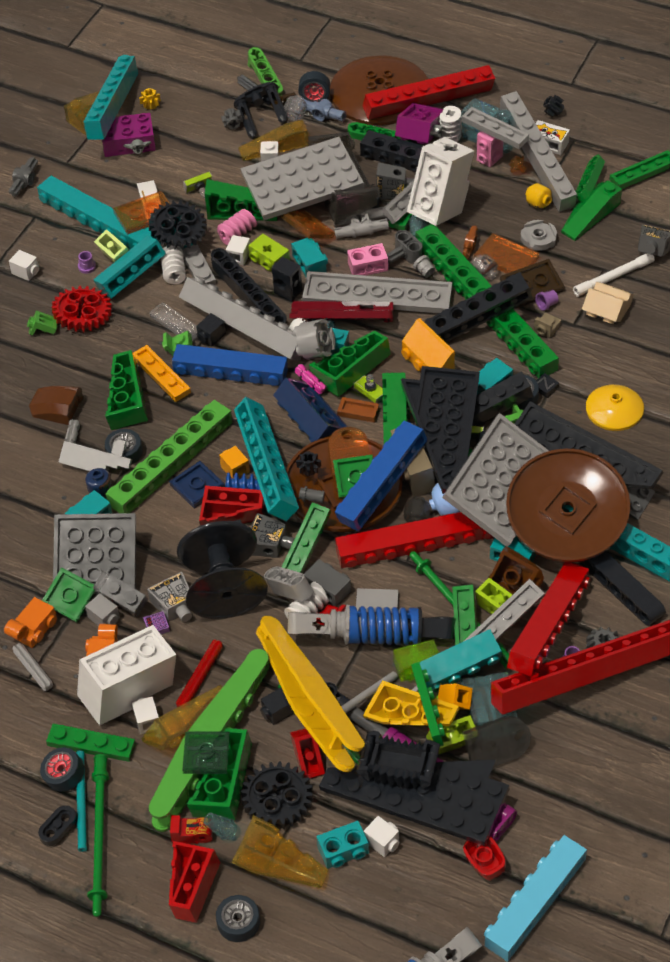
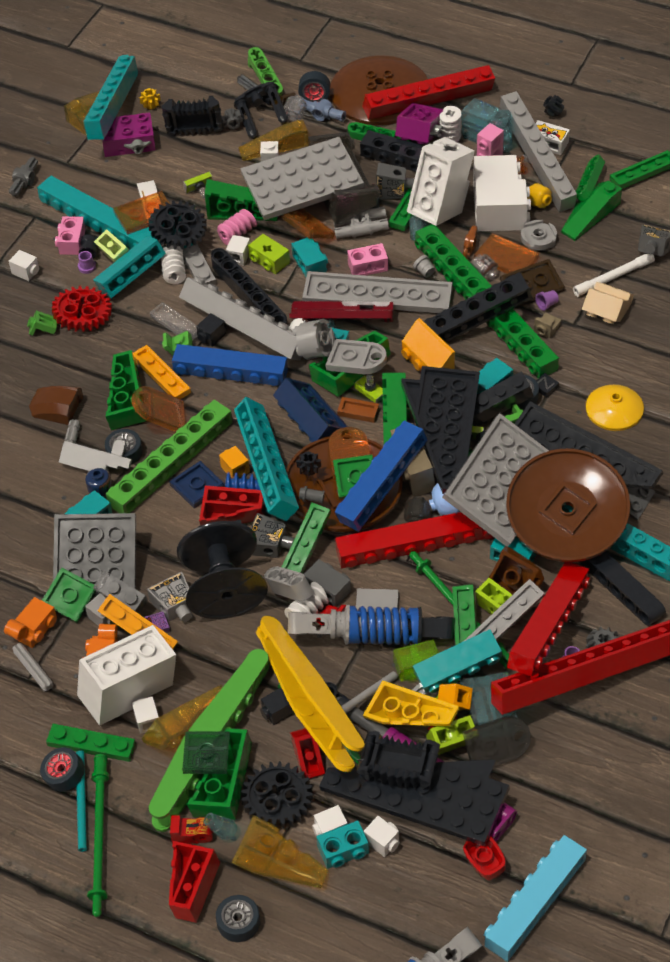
black plate [38,805,77,846] -> none
red axle [176,639,223,710] -> none
black brick [272,257,302,302] -> none
dark pink axle [295,364,327,394] -> none
light grey plate [382,180,414,224] -> none
dark grey beam [387,230,422,264] -> none
green plate [411,662,446,746] -> none
light grey plate [462,107,529,149] -> none
none -> bright pink brick [55,216,86,255]
none -> black wheel [79,234,98,259]
none -> light orange plate [97,594,178,650]
none -> clear orange tile [131,386,185,432]
none -> black piece [161,96,224,136]
none -> white brick [312,805,348,836]
none -> light grey tile [326,339,387,374]
none -> white piece [473,155,531,231]

